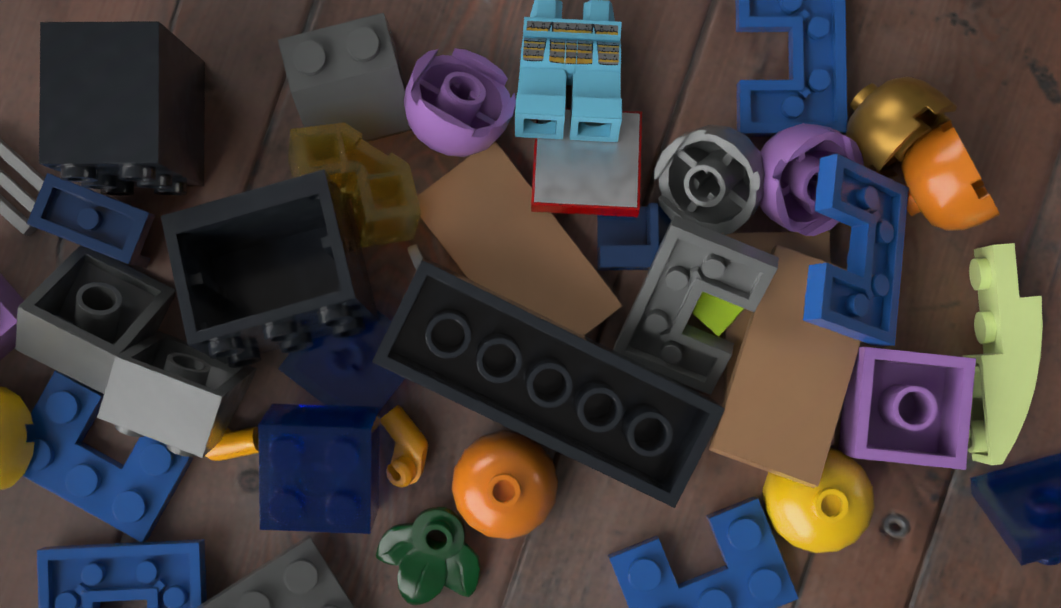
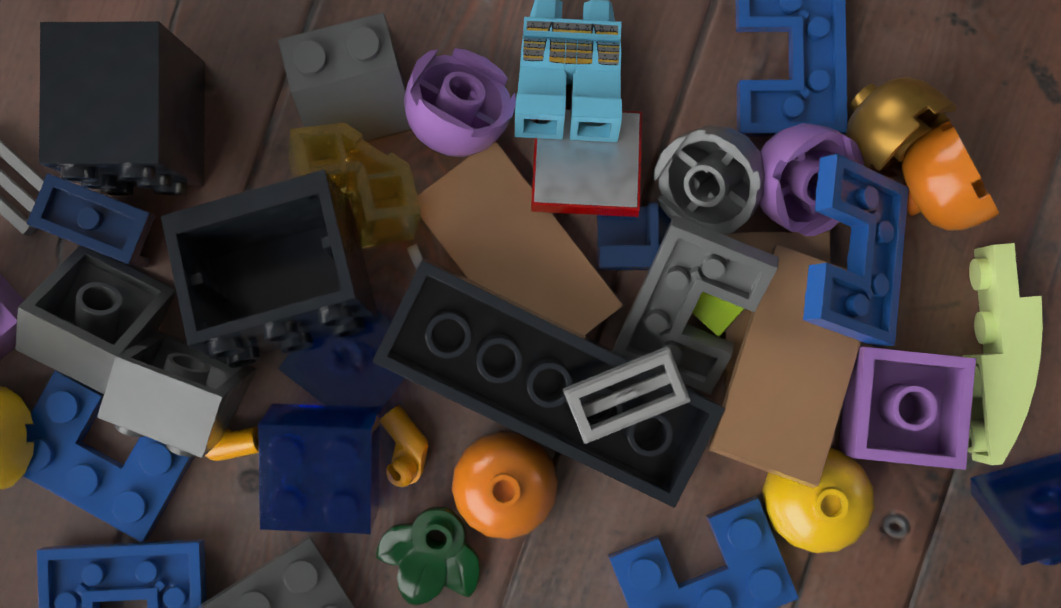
none -> light grey tile [563,347,690,444]

